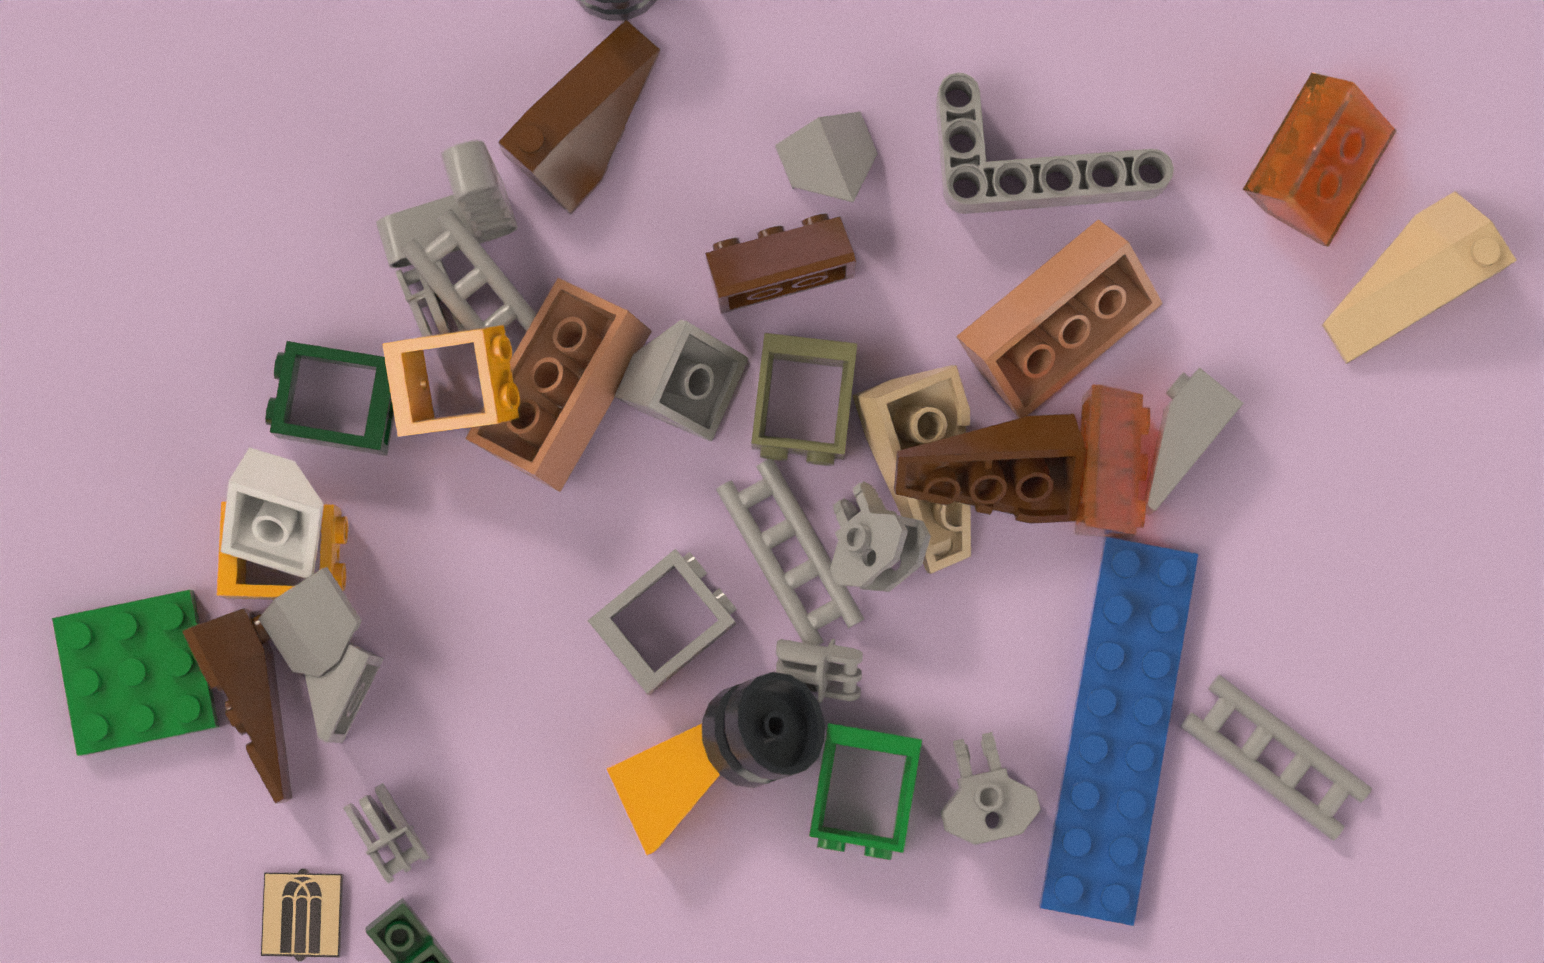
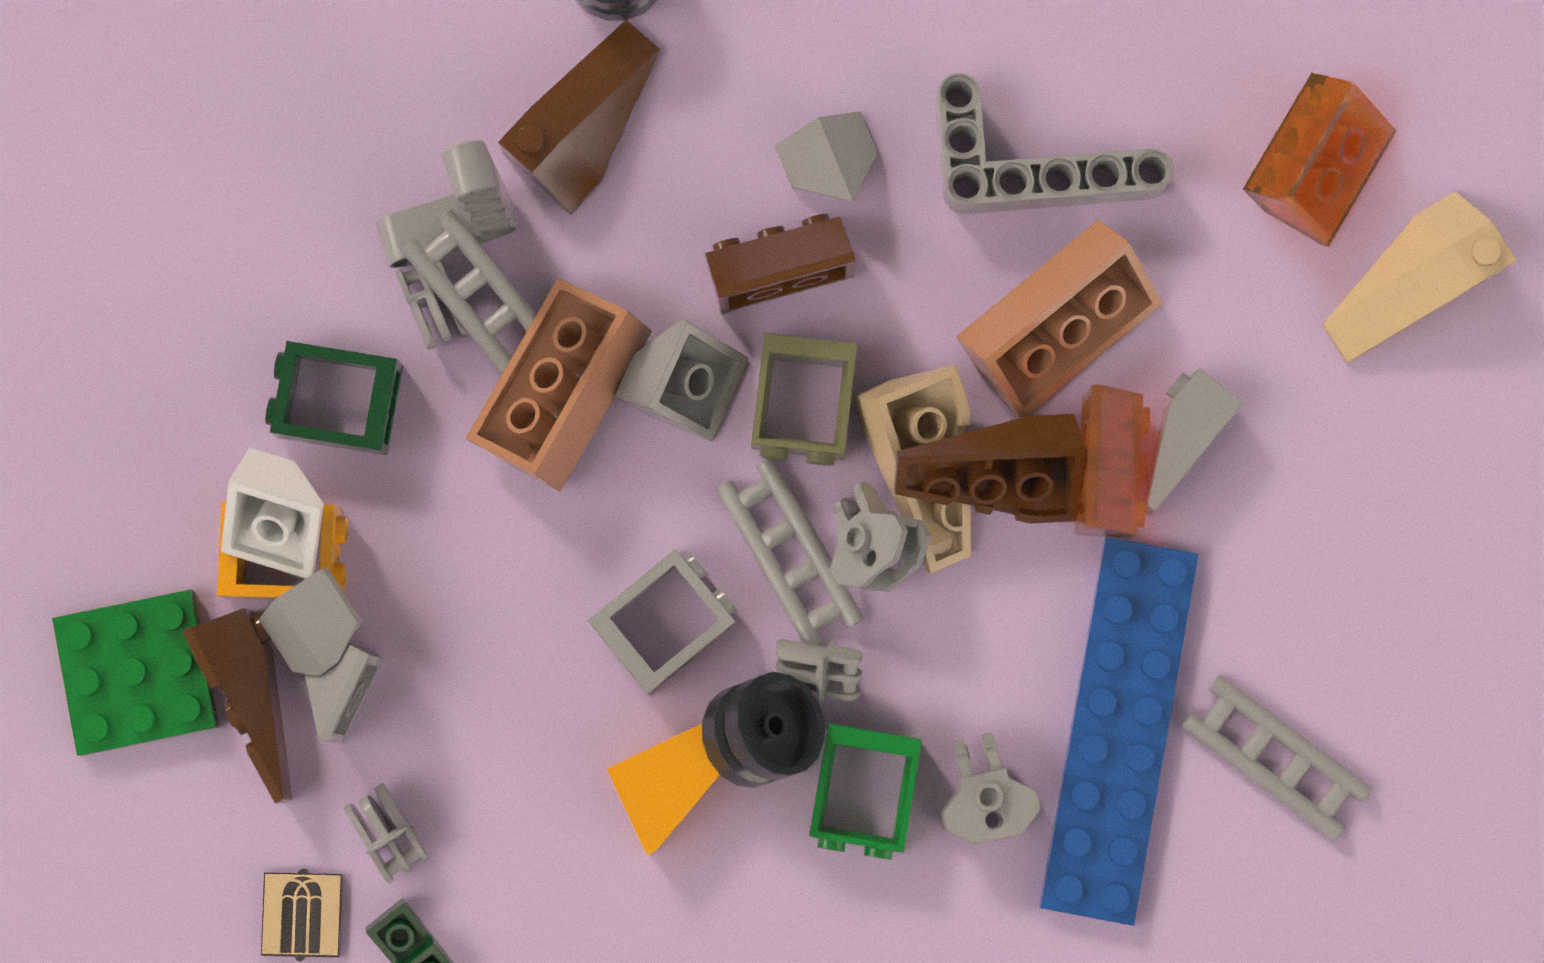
light orange window [382,325,520,437] -> none

